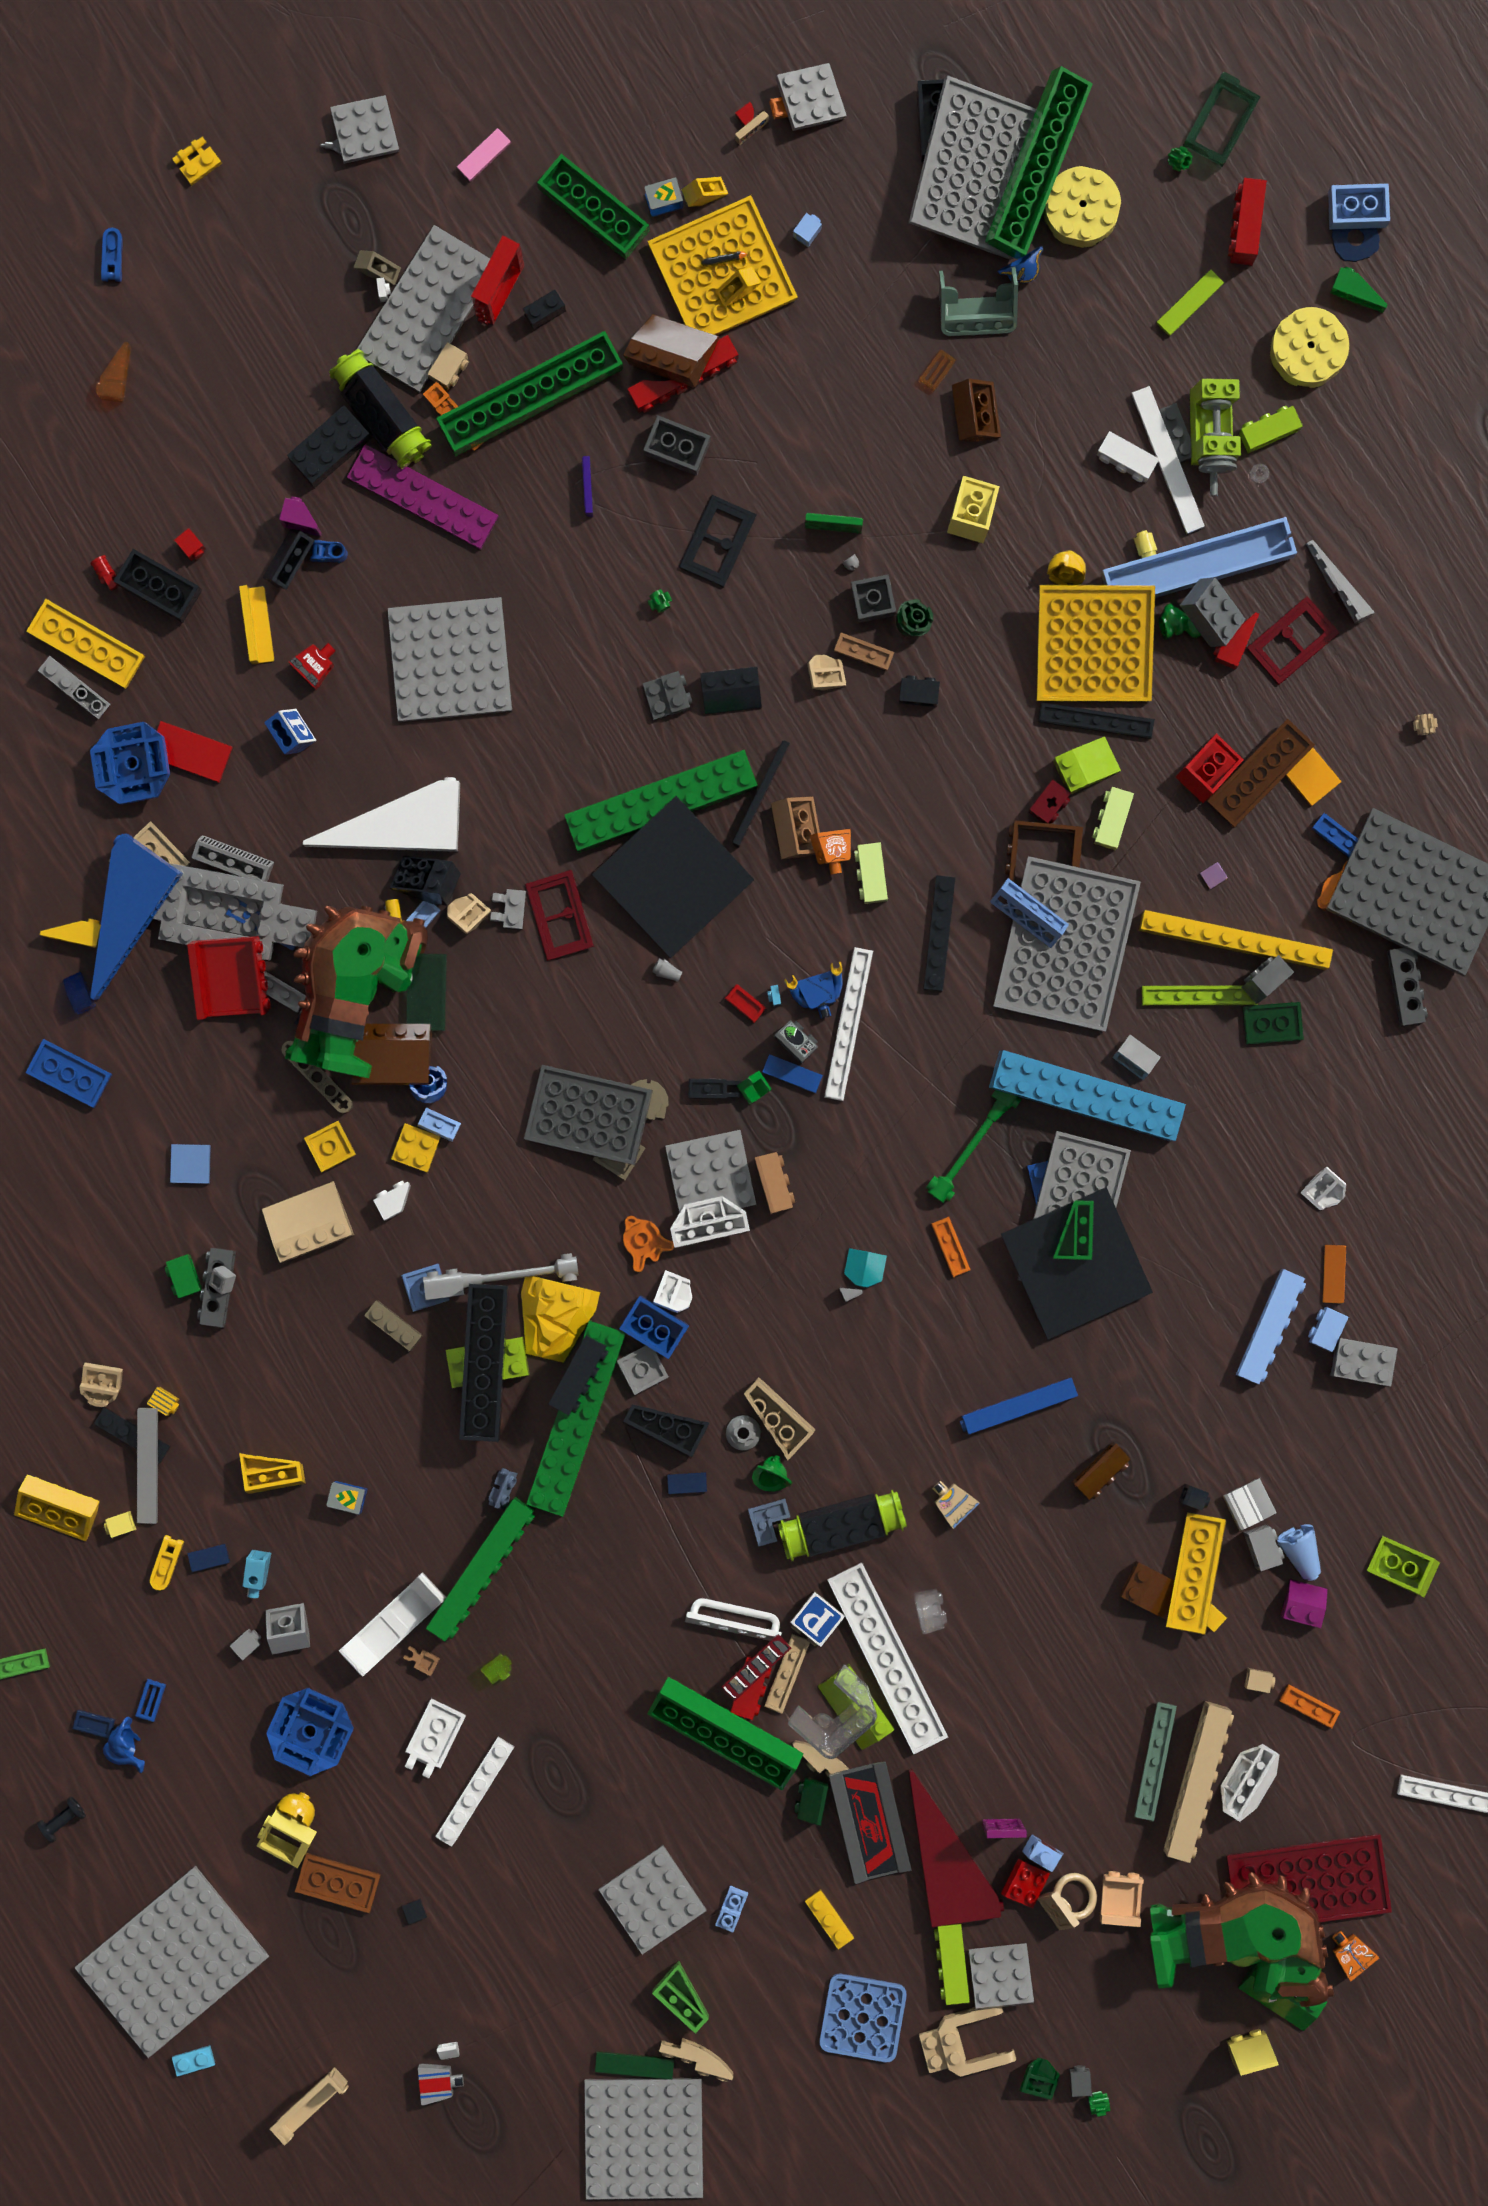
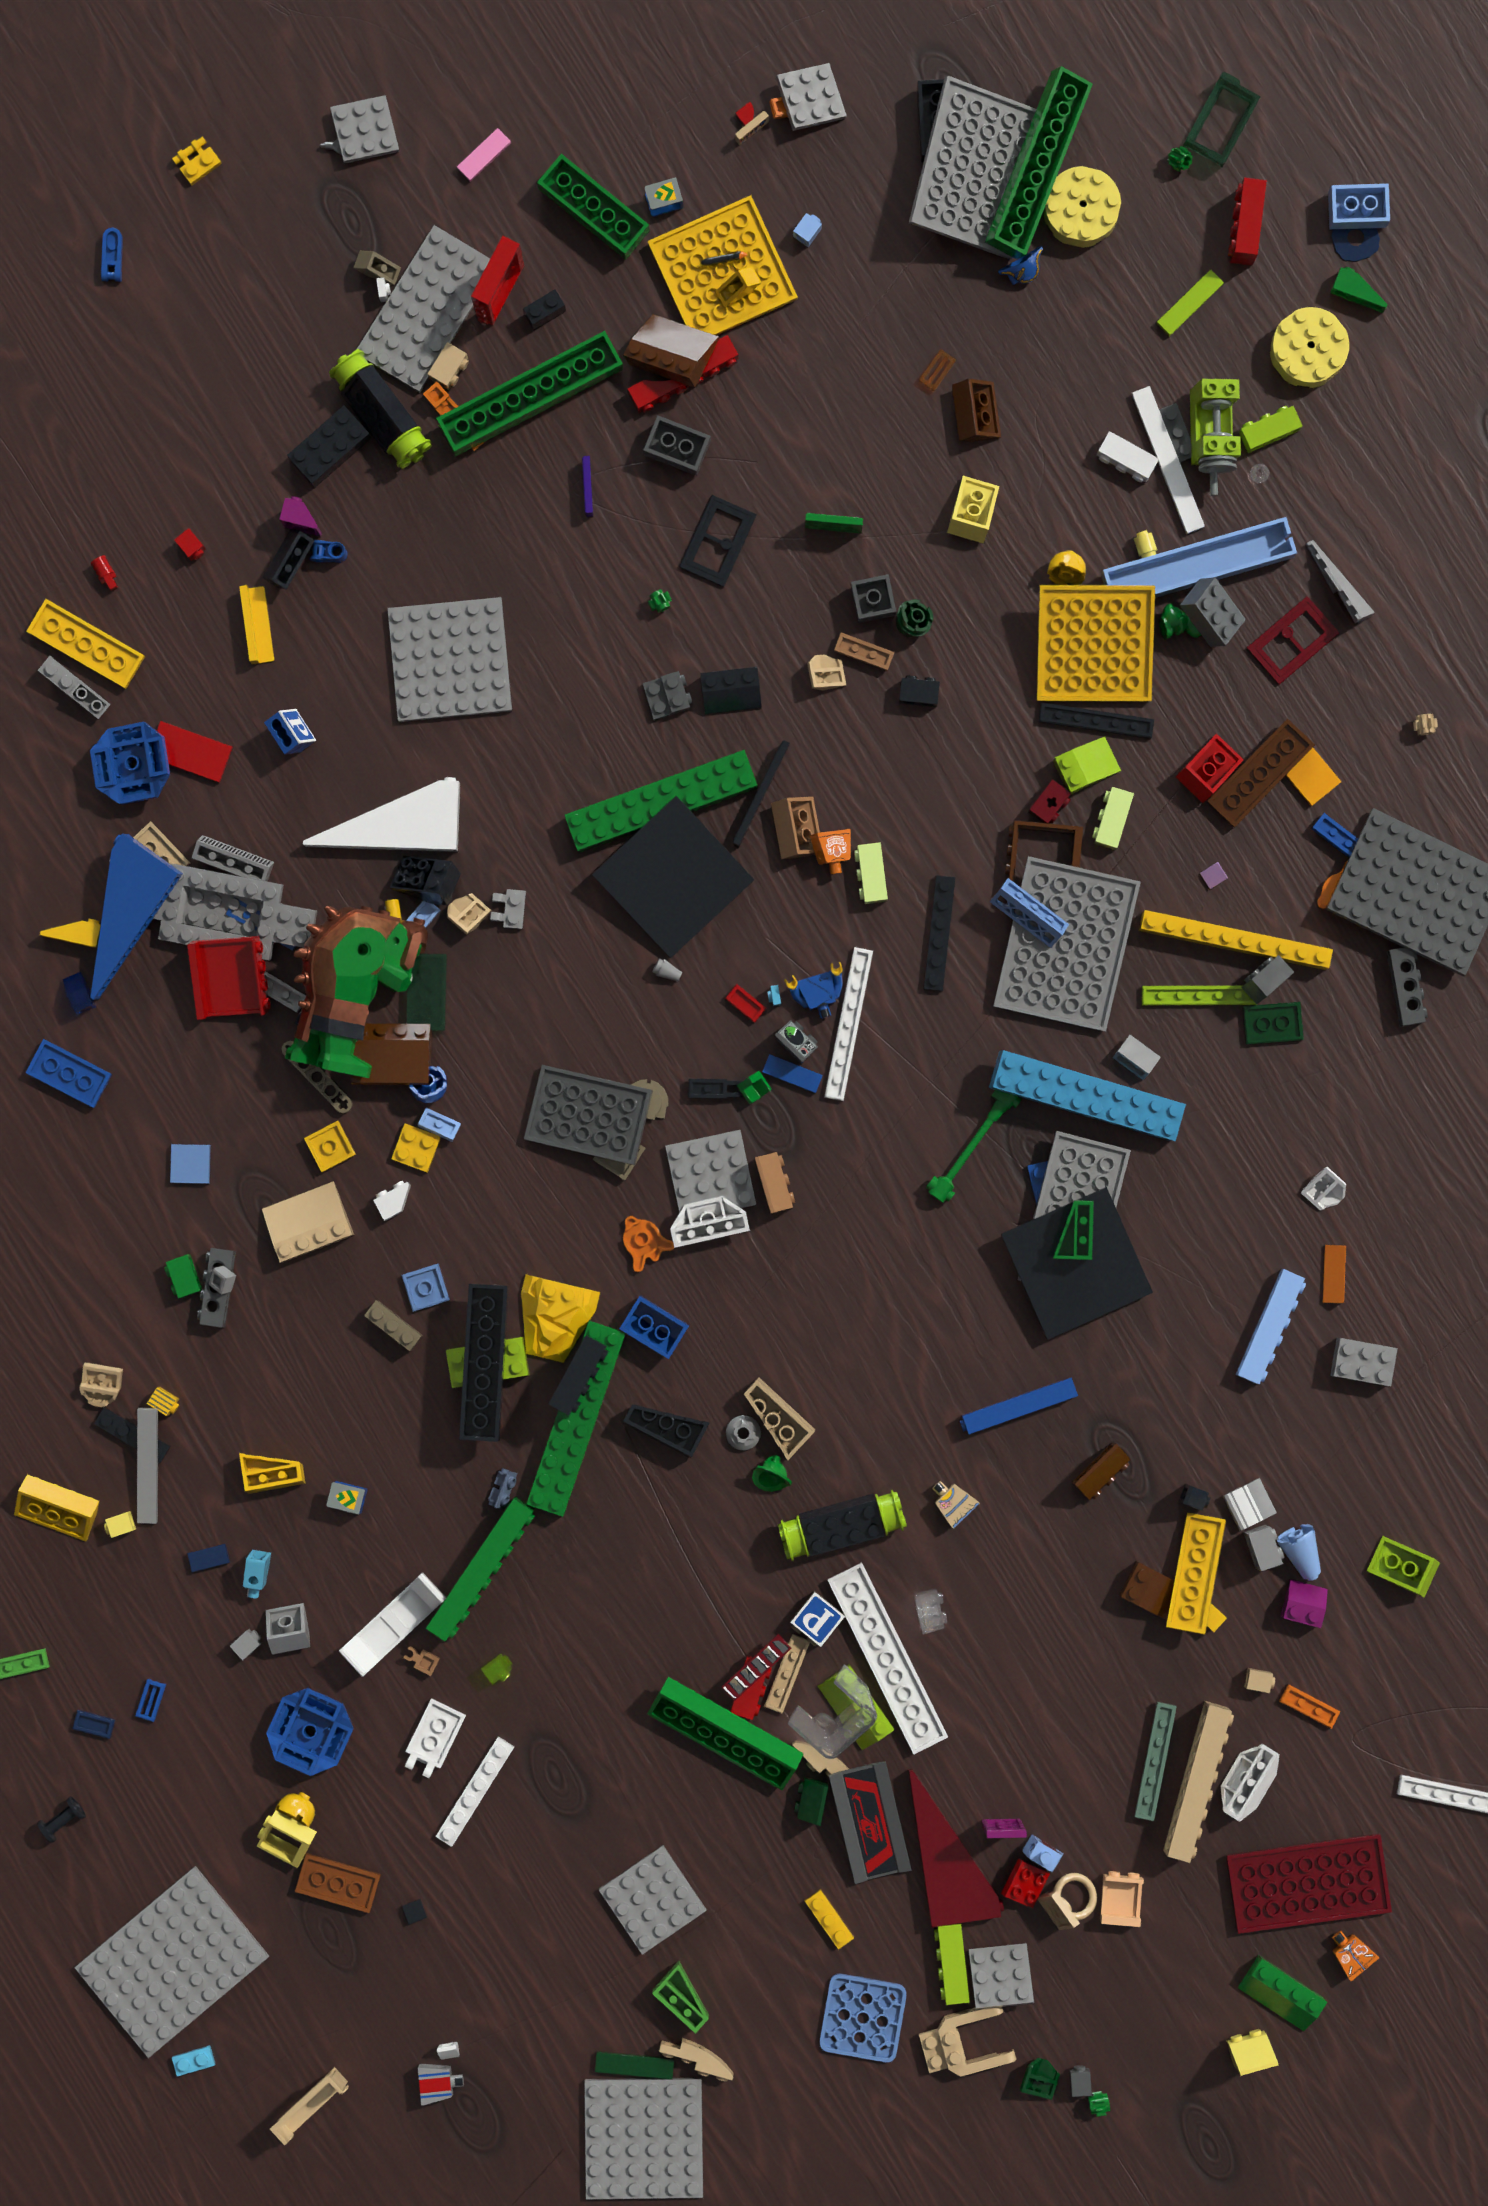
clear orange slope [96,342,131,403] -> none
blue piece [103,1717,145,1773] -> none
black brick [114,549,202,623] -> none
yellow plate [150,1535,184,1590] -> none
red torso [289,643,336,690] -> none
magenta plate [347,444,499,550] -> none
light grey bar [423,1253,579,1300] -> none
dark red door [525,870,594,961] -> none
light grey plate [617,1346,669,1395] -> none
white slope [653,1270,692,1313] -> none
dark blue tile [667,1472,707,1494] -> none
yellow slope [681,177,728,207] -> none
white piece [685,1598,782,1641] -> none
light blue slope [715,1886,748,1932] -> none
sand blue plate [748,1498,790,1546] -> none
light grey slope [839,1288,863,1301] -> none
light grey hinge [843,554,859,571] -> none
teal slope [844,1248,887,1287] -> none
orange tile [931,1217,970,1277] -> none
sand green windscreen [939,267,1018,336] -> none
piece [1150,1873,1334,2007] -> none
red slope [1213,613,1259,669] -> none
light blue brick [1308,1307,1348,1352] -> none

